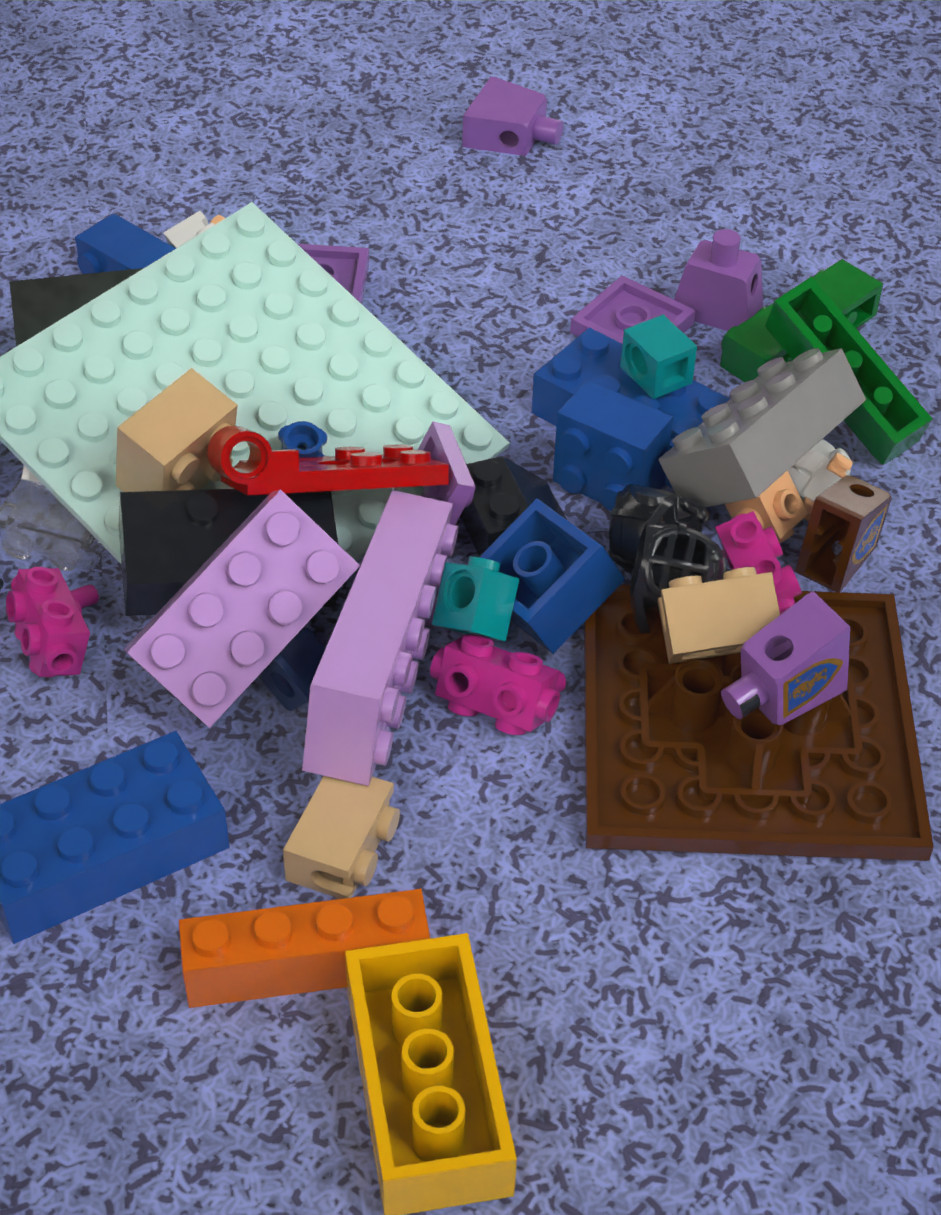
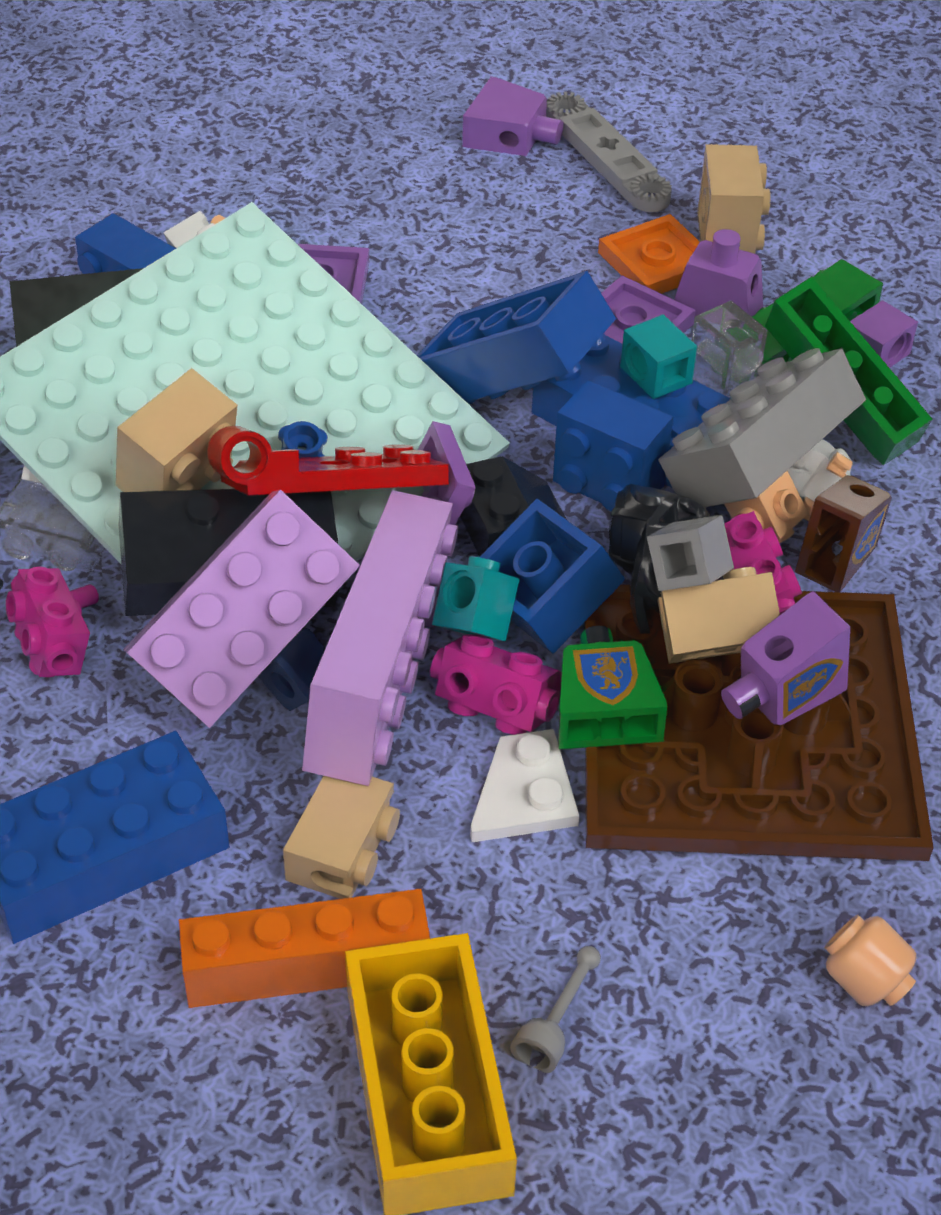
none -> blue brick [417,271,617,405]
none -> white wing [470,729,579,842]
none -> light grey hinge [510,946,601,1073]
none -> light grey piece [546,92,672,212]
none -> green torso [558,626,667,749]
none -> orange plate [598,214,700,294]
none -> light grey brick [647,515,734,591]
none -> clear brick [692,300,768,398]
none -> tan brick [697,144,770,254]
none -> light nougat head [824,915,917,1007]
none -> medium lavender brick [850,300,918,368]

